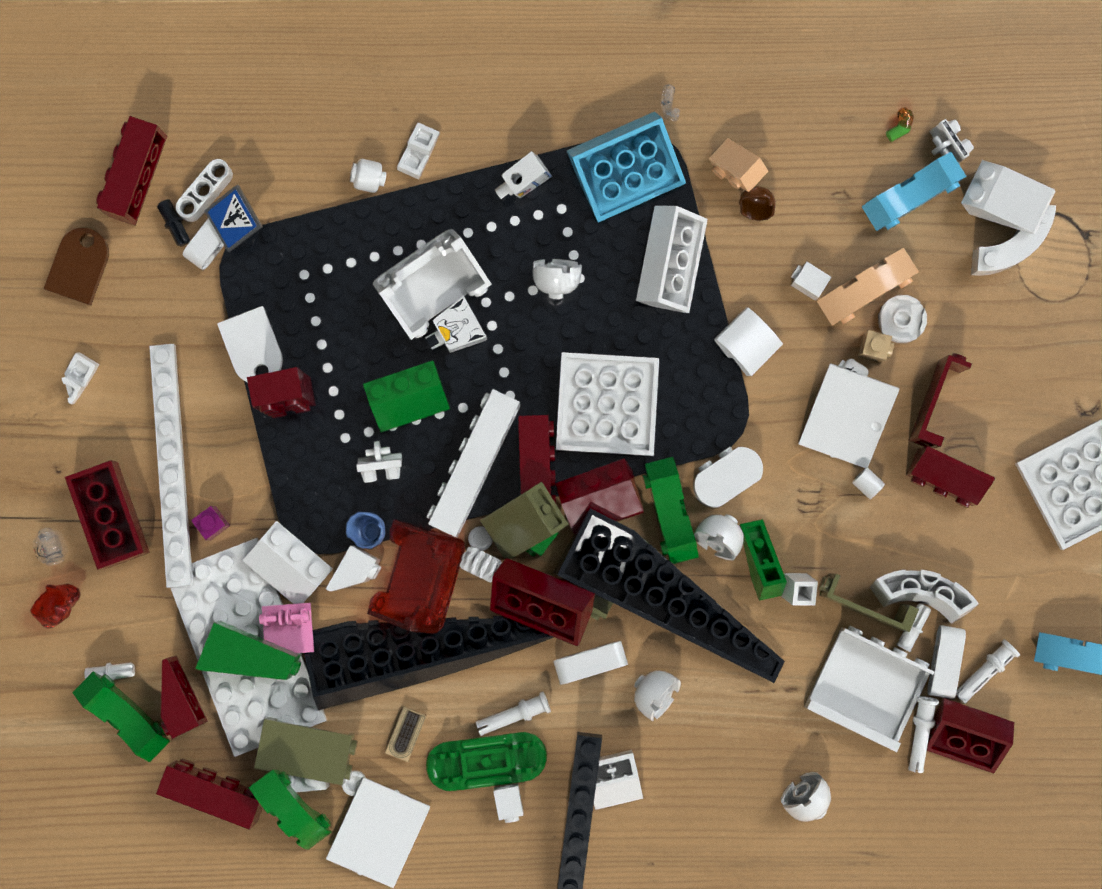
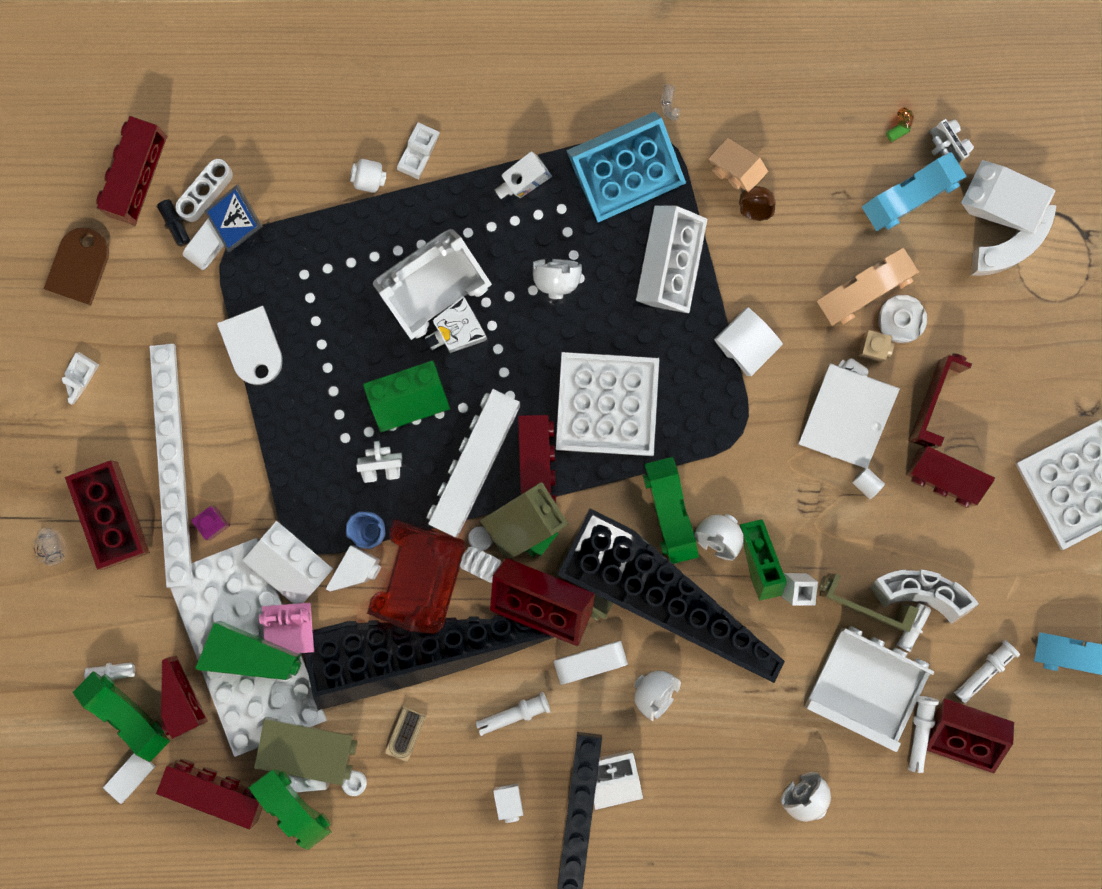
clear red hair [30,583,81,629] -> none
dark red brick [247,367,316,418] -> none
white piece [326,777,430,888] -> none
green piece [426,732,547,791] -> none
dark red slope [556,459,644,534] -> none
white brick [693,447,763,508] -> none
white brick [791,262,831,301] -> none
white beam [928,625,966,700] -> none
none -> white tile [103,754,156,804]

